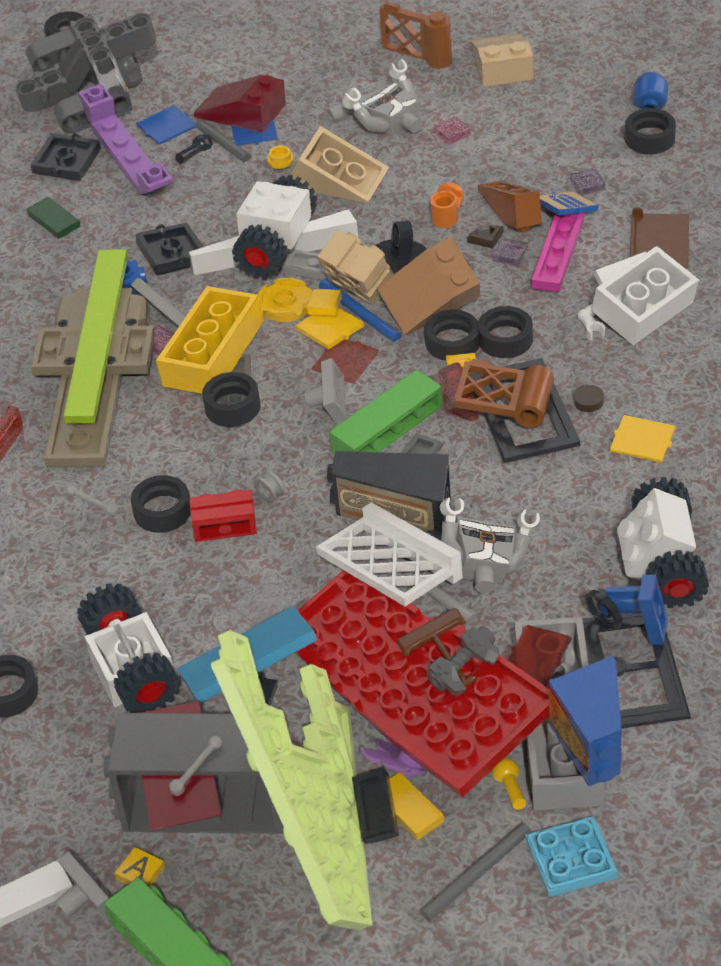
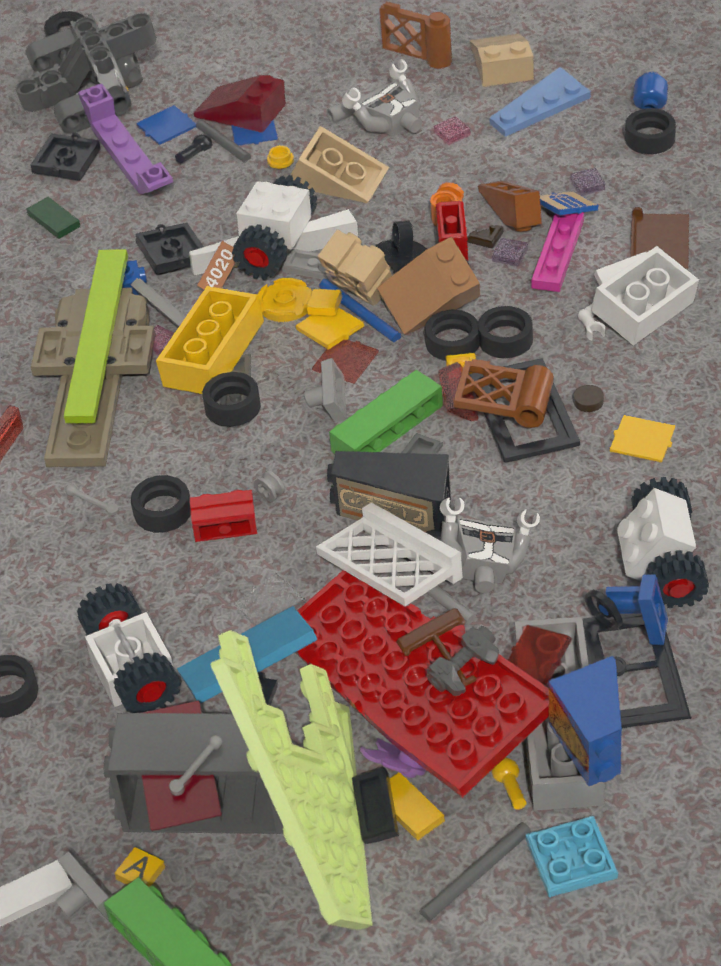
none -> nougat sticker [197,241,235,290]
none -> red brick [436,201,468,261]
none -> medium blue wing [490,67,591,137]

